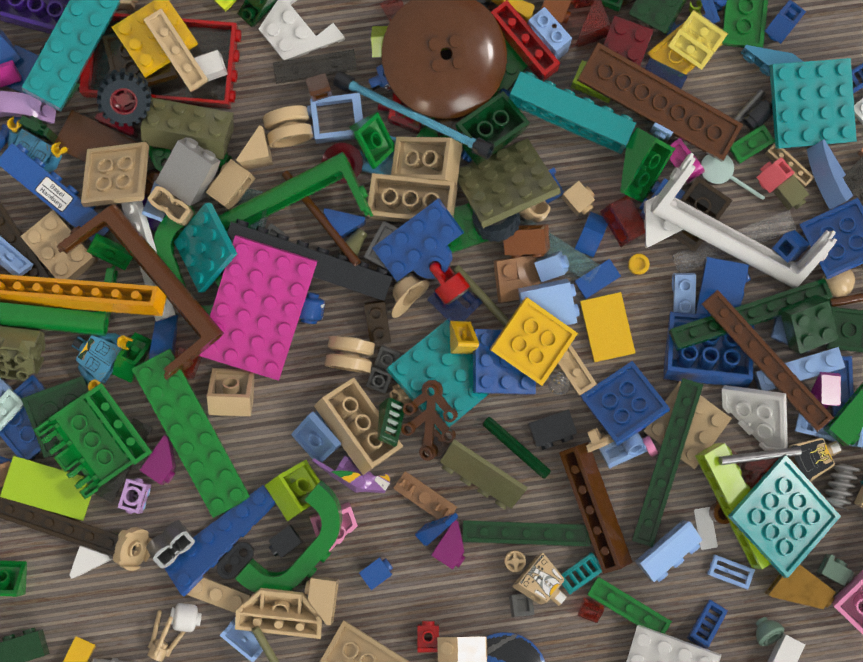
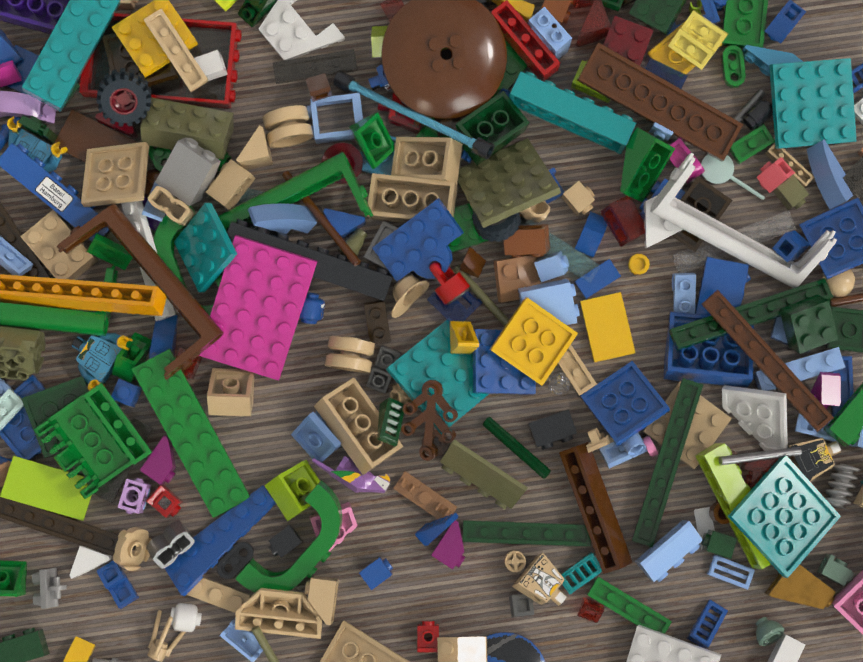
none -> light grey hips [32,568,67,609]
none -> blue slope [97,561,139,609]
none -> blue brick [111,379,142,408]
none -> red window [146,485,183,518]
none -> medium blue slope [248,204,317,234]
none -> reddish brown slope [459,247,486,278]
none -> dark green brick [701,529,737,559]
none -> green plate [721,45,746,88]

